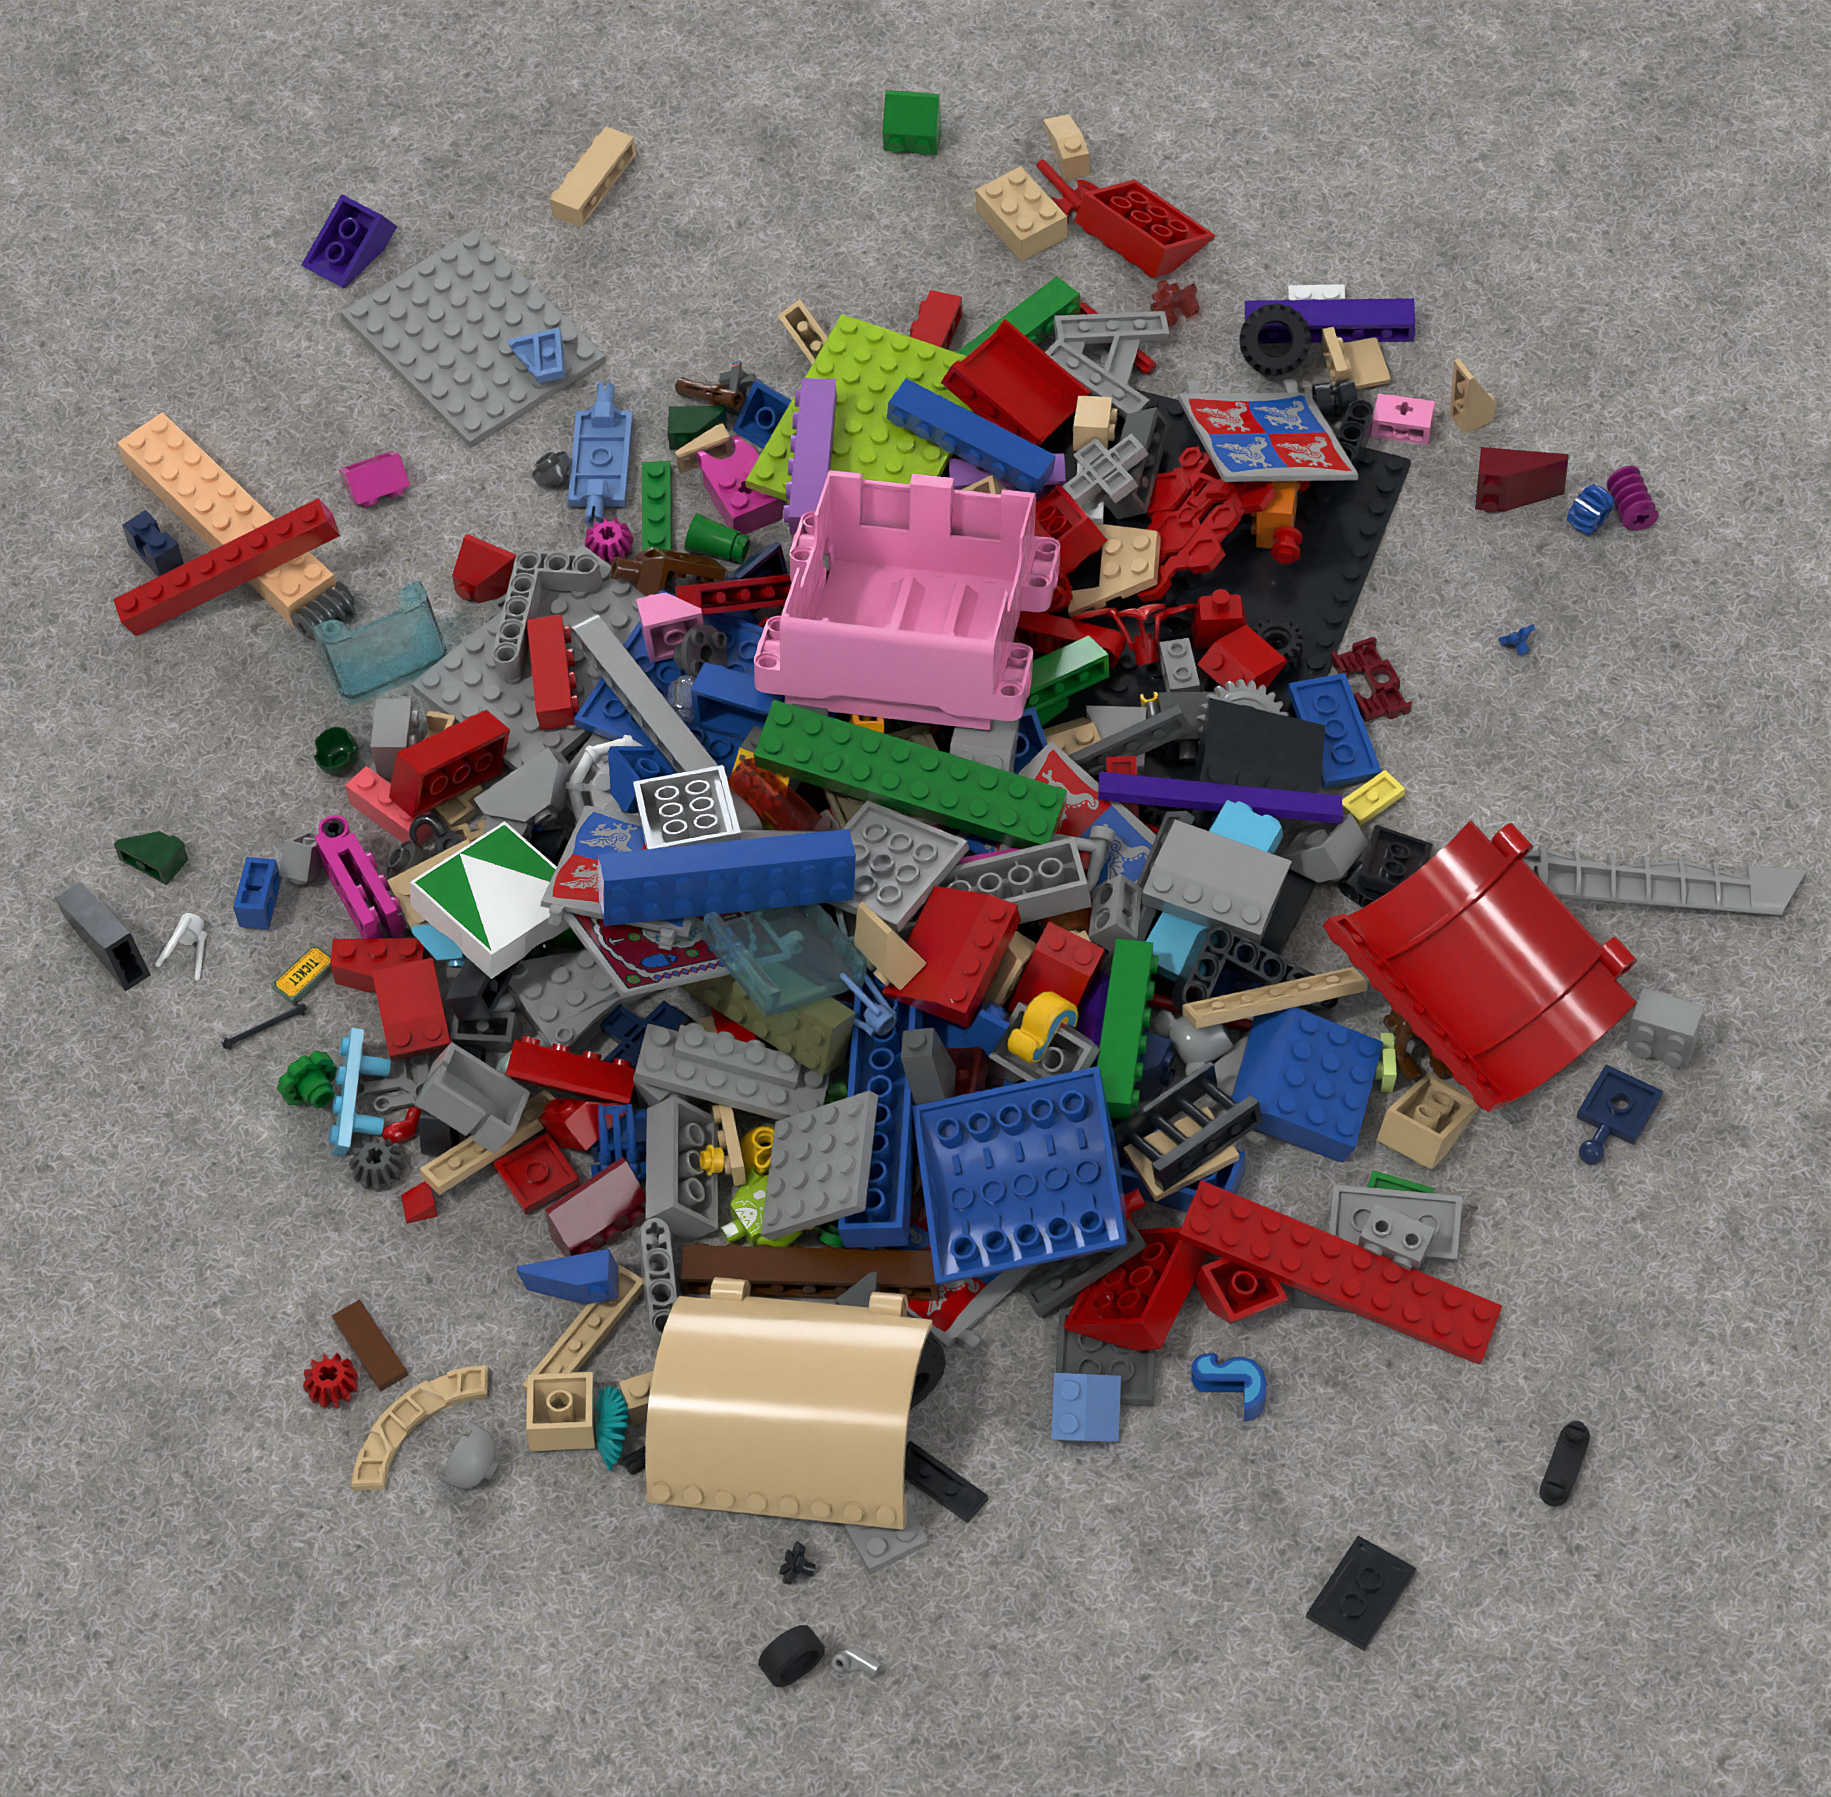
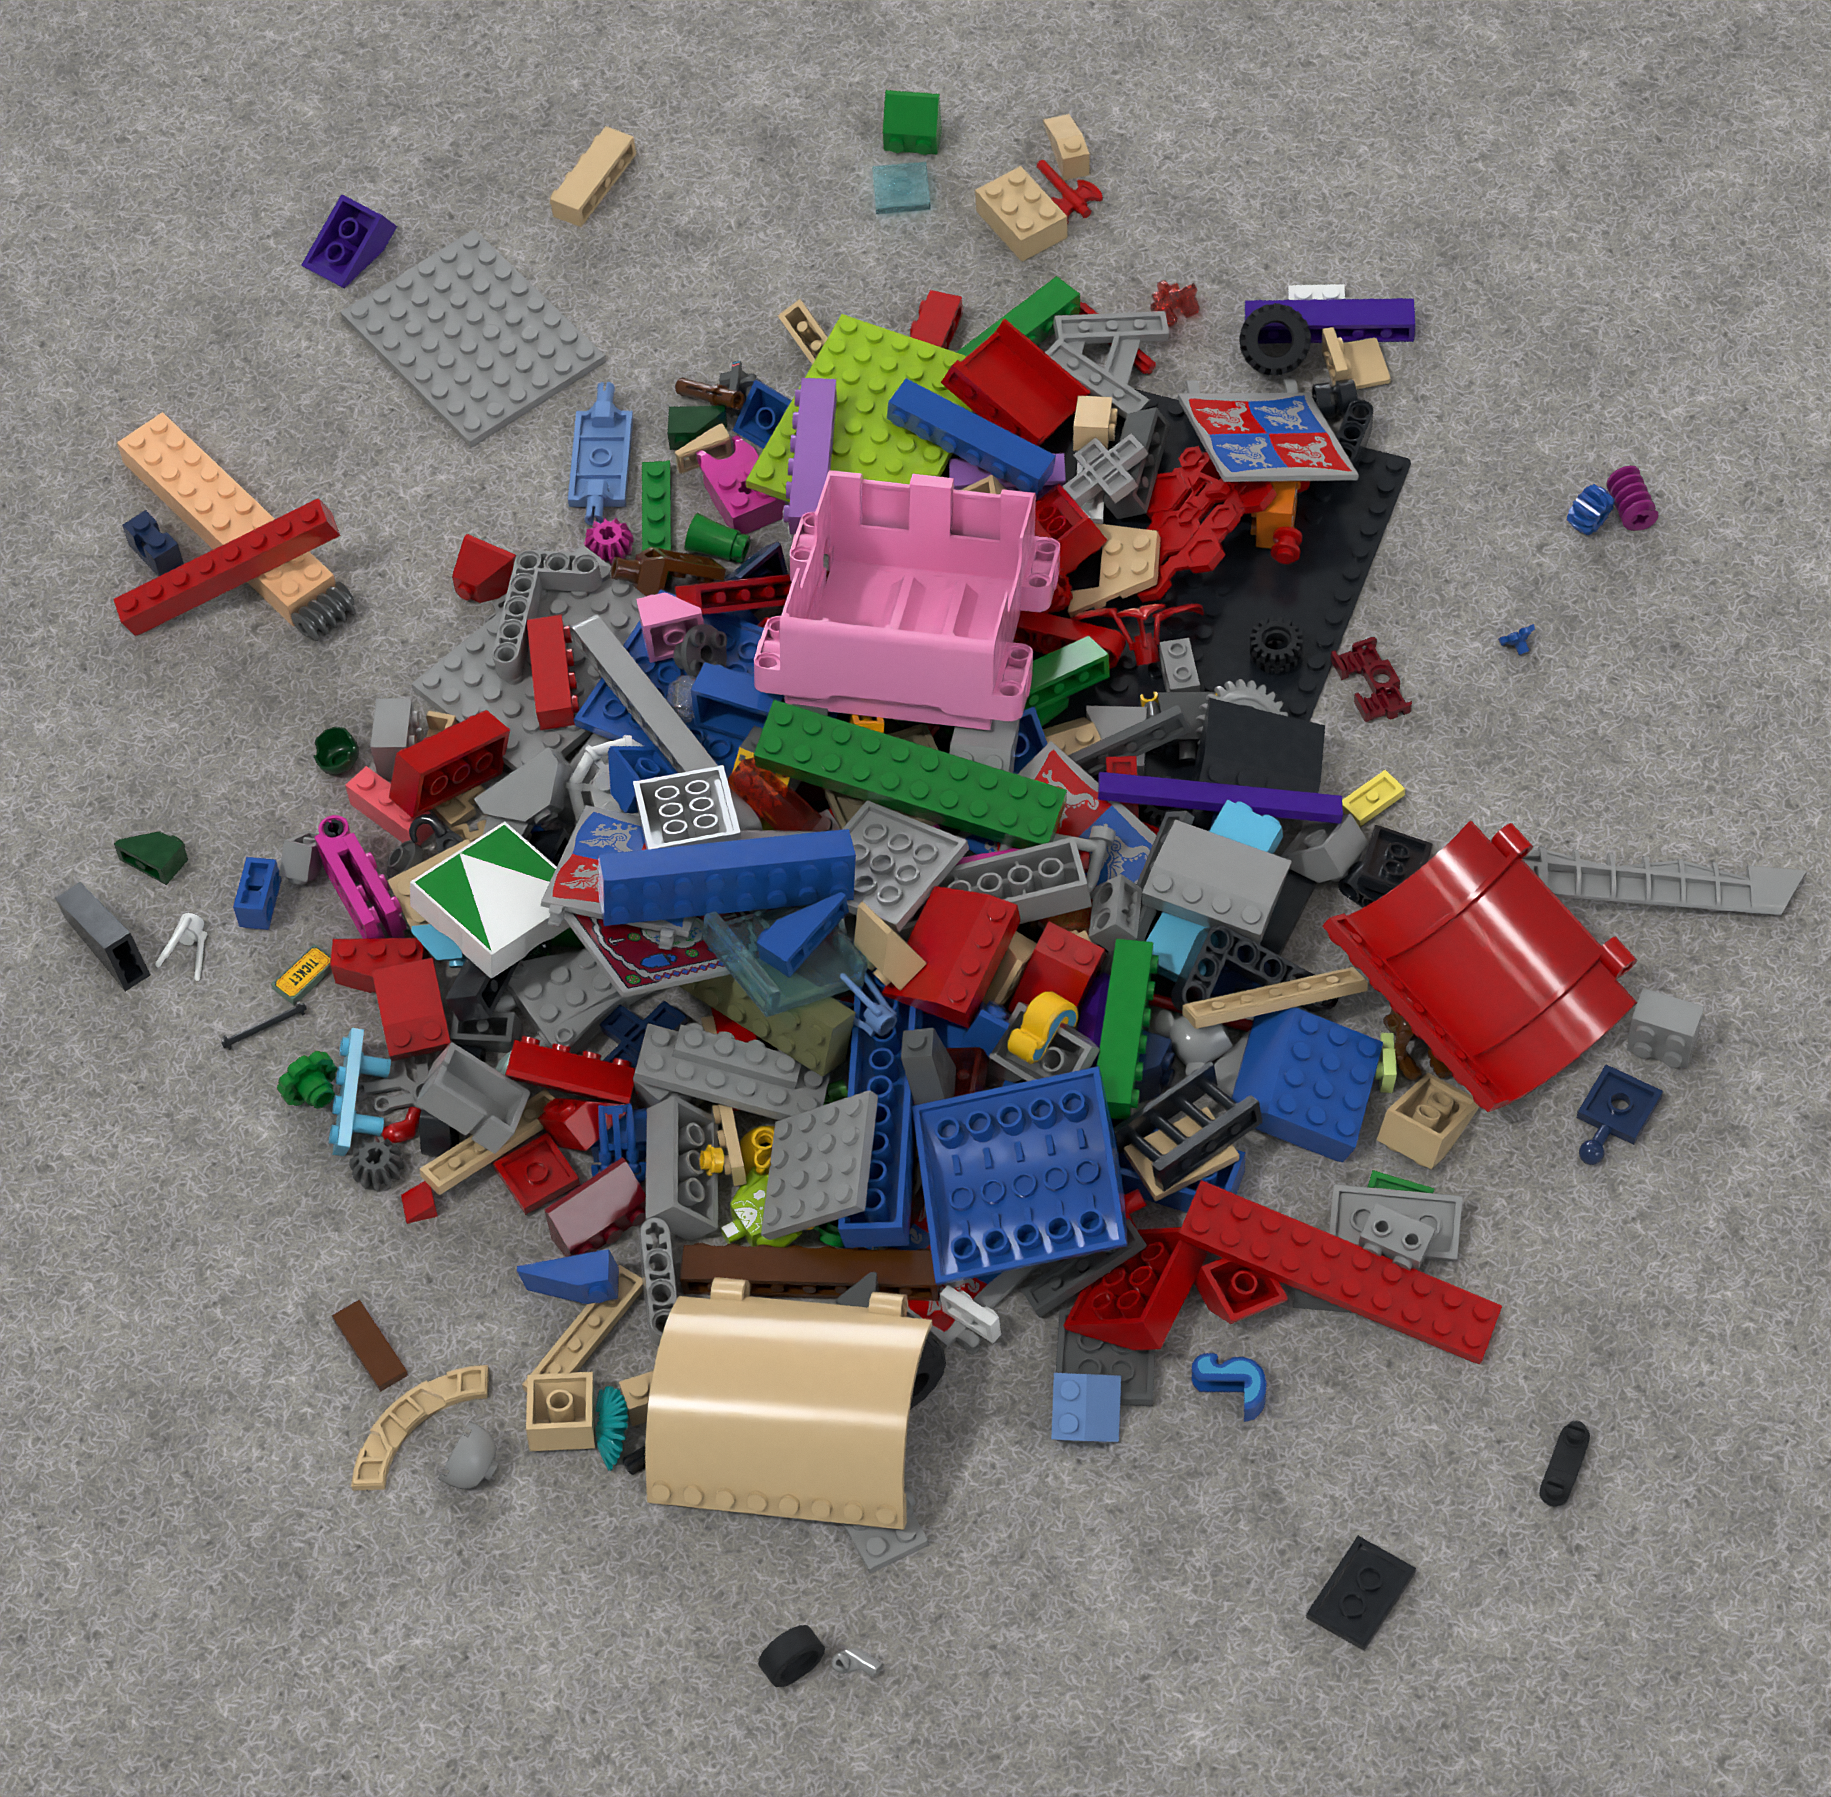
red gear [303,1353,359,1409] -> none
clear light blue windscreen [313,580,448,705] -> none
dark pink slope [338,451,410,508] -> none
medium blue wing [508,328,566,383] -> none
dark grey plate [532,451,571,486] -> none
black plant [779,1541,816,1584] -> none
black tile [904,1441,988,1523] -> none
red slope [1074,179,1215,278] -> none
red torso [1192,589,1248,649] -> none
red slope [1197,624,1288,689] -> none
blue plate [1287,673,1382,789] -> none
bright pink brick [1372,394,1435,445] -> none
tan slope [1450,358,1497,434] -> none
dark red slope [1475,447,1569,513] -> none
none -> blue slope [756,892,849,978]
none -> clear light blue plate [872,162,931,214]
none -> white plate [940,1285,1001,1343]

